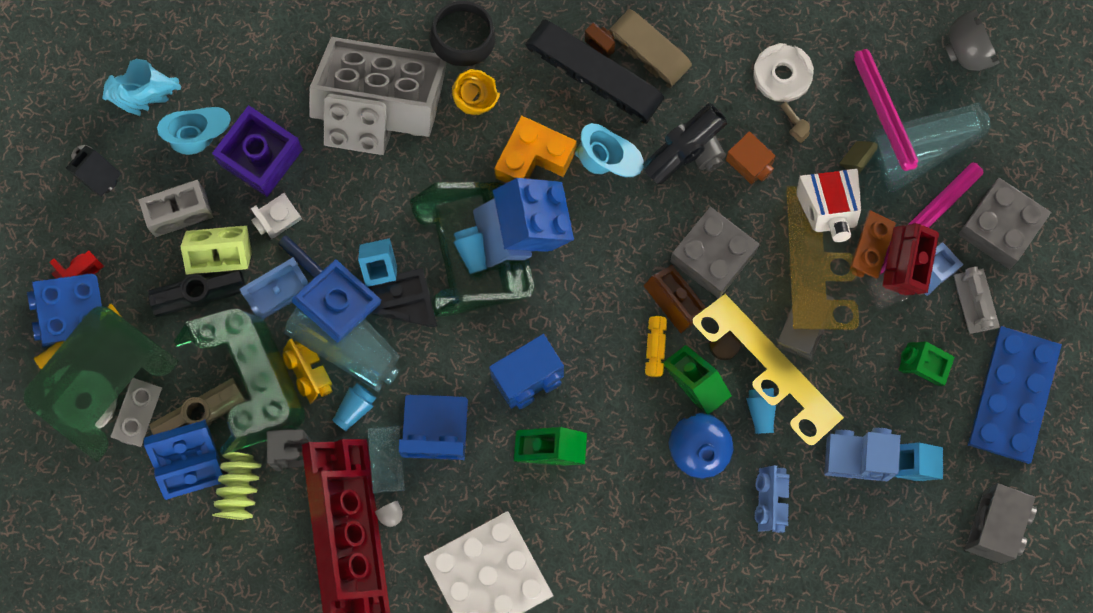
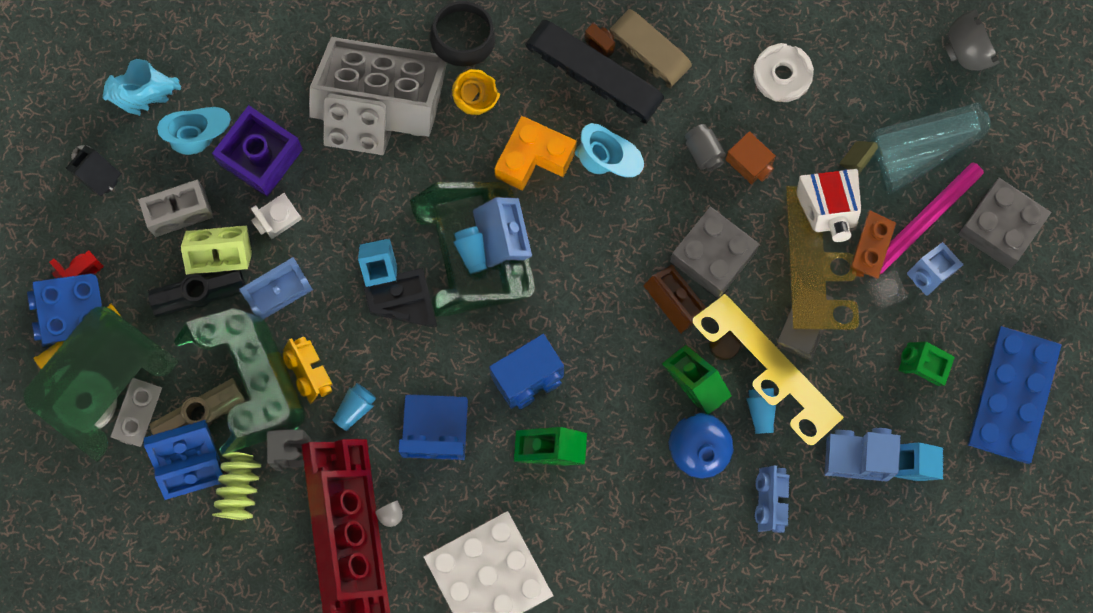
dark blue bar [278,235,323,278] -> none
clear light blue slope [284,307,400,392] -> none
blue tile [292,259,381,343] -> none
clear light blue slope [367,426,405,493] -> none
blue brick [493,178,574,252] -> none
black piece [643,103,728,184] -> none
yellow axle [645,316,667,377] -> none
dark tan hand [781,102,810,143] -> none
dark pink axle [854,49,918,171] -> none
dark red brick [882,223,939,296] -> none
light grey hinge [953,267,1000,334] -> none
flat silver brick [965,483,1037,564] -> none

